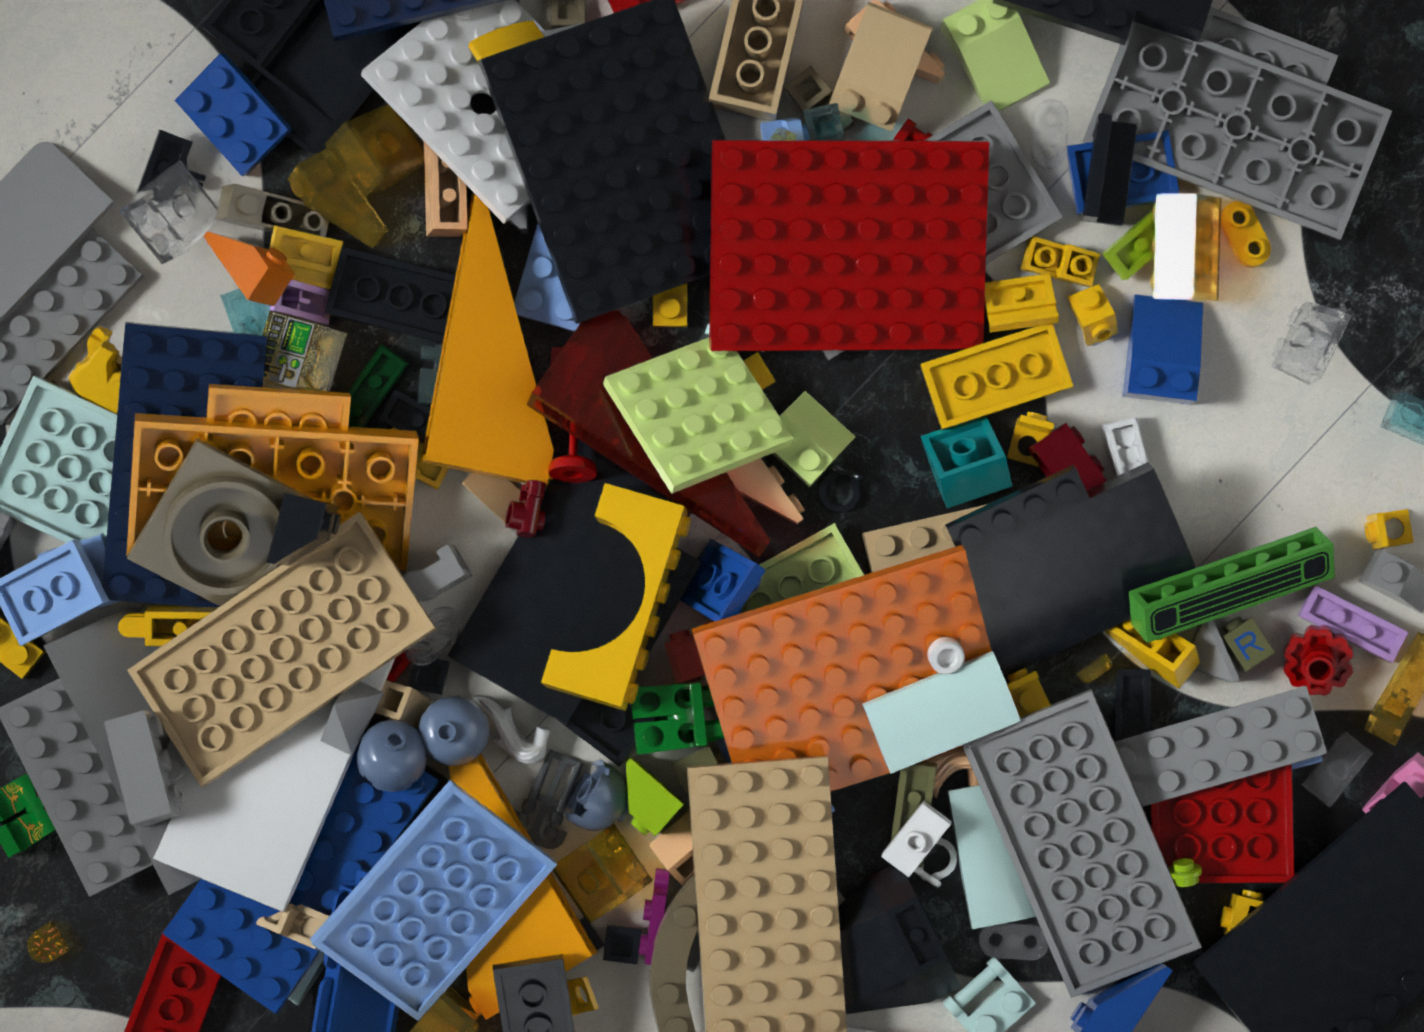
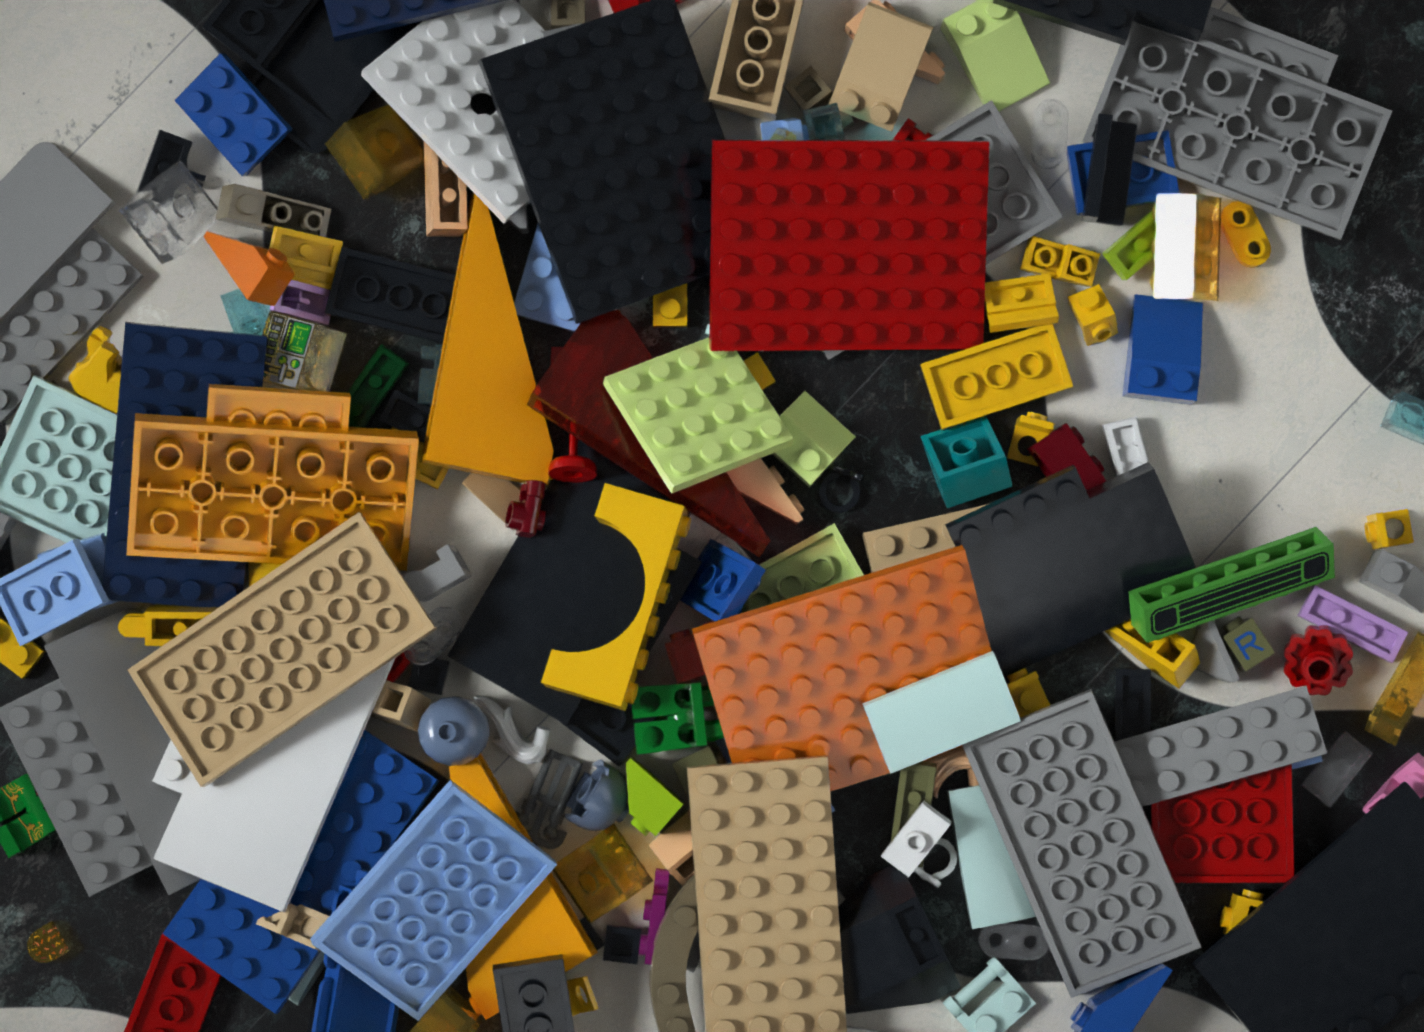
light grey slope [104,710,181,827] -> none
dark tan piece [127,438,314,606] -> none
black slope [267,493,341,565] -> none
clear yellow slope [287,147,389,248] -> none
light grey slope [321,681,384,756] -> none
sand blue cylinder [357,720,428,792] -> none
yellow slope [468,20,544,63] -> none
white tile [927,637,965,674] -> none
clear yellow tile [1076,653,1113,684] -> none
lime plate [1168,858,1202,887] -> none
clear slope [1271,301,1352,385] -> none

